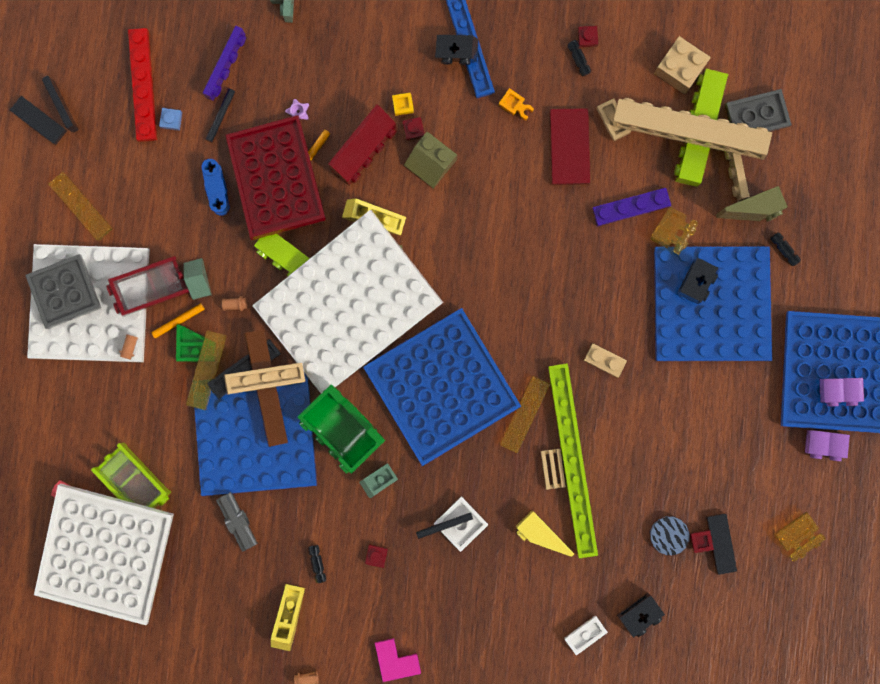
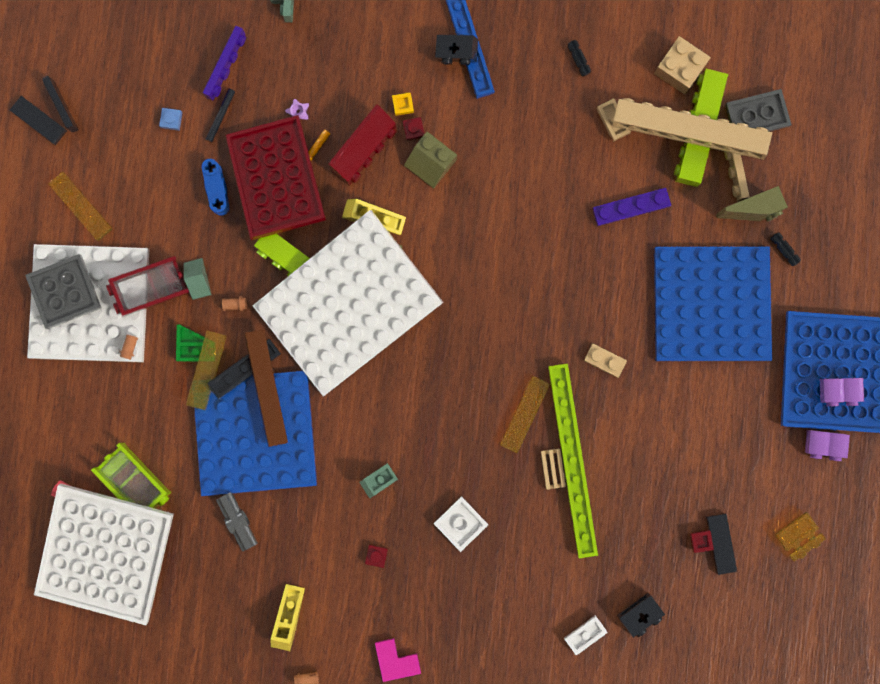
red plate [128,28,157,142] -> none
light orange bar [151,303,205,338] -> none
tan plate [224,363,305,395] -> none
green cylinder [298,384,386,474] -> none
black axle [308,545,326,583] -> none
blue plate [363,308,521,466] -> none
black bar [416,512,473,539] -> none
light orange plate [498,88,534,121] -> none
light yellow slope [516,511,574,557] -> none
dark red tile [550,108,590,185] -> none
dark red plate [578,26,599,48] -> none
sand blue tile [650,516,689,555] -> none
clear yellow plate [651,207,698,254] -> none
black brick [677,257,718,304] -> none

